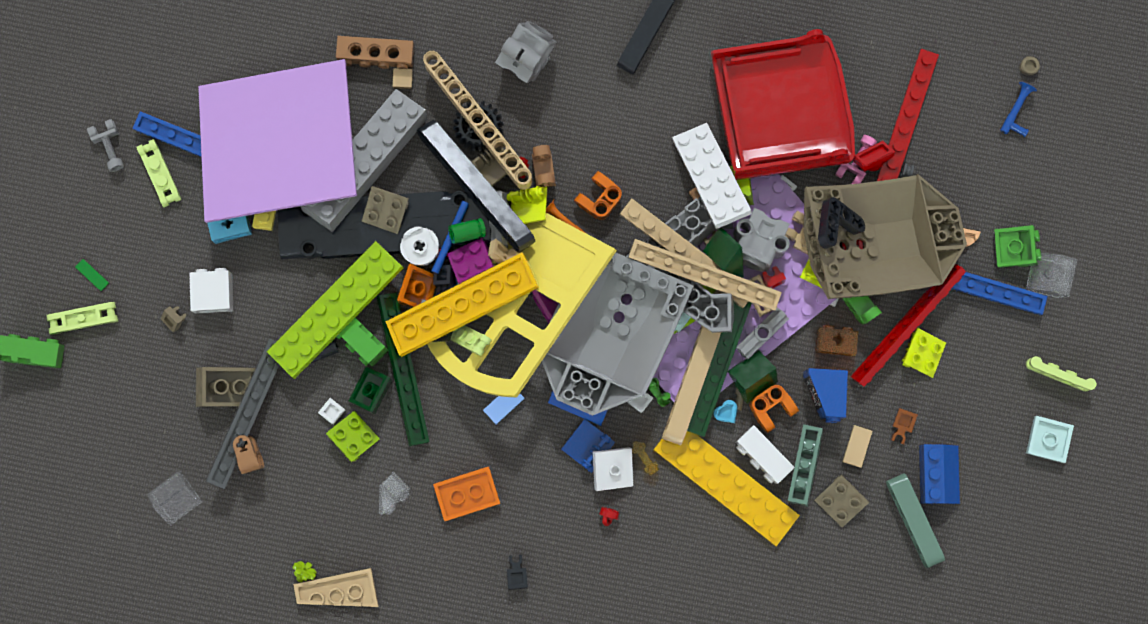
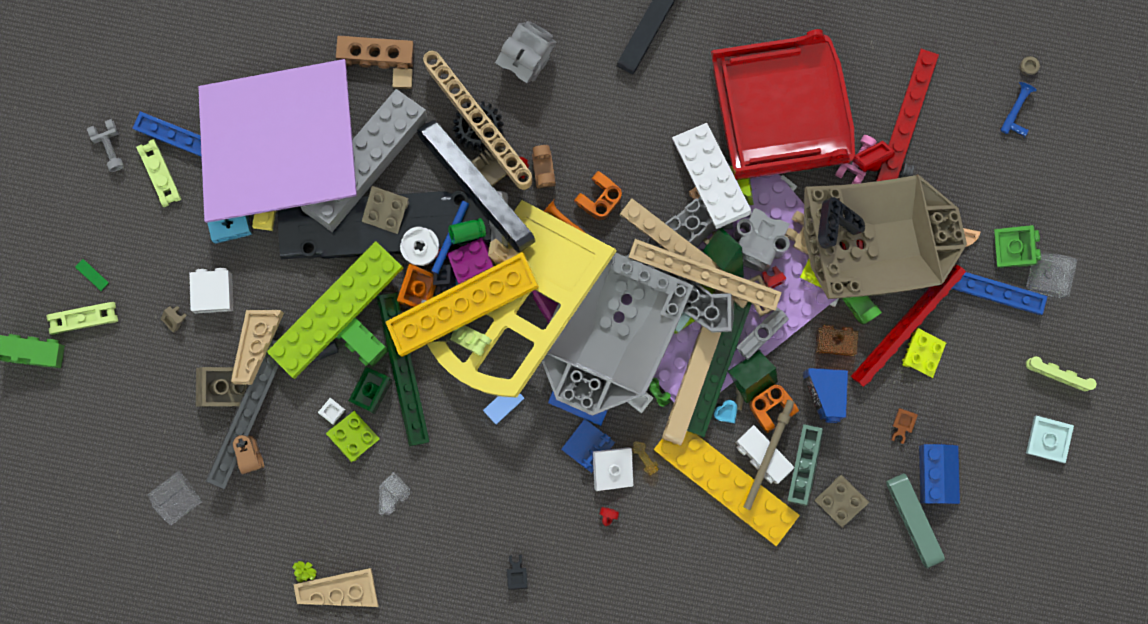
orange plate [433,467,500,522] -> none
neon yellow hinge [507,186,547,224] -> none
tan tile [842,425,873,468] -> none
none -> tan wing [231,310,284,385]
none -> dark tan bar [743,399,795,510]

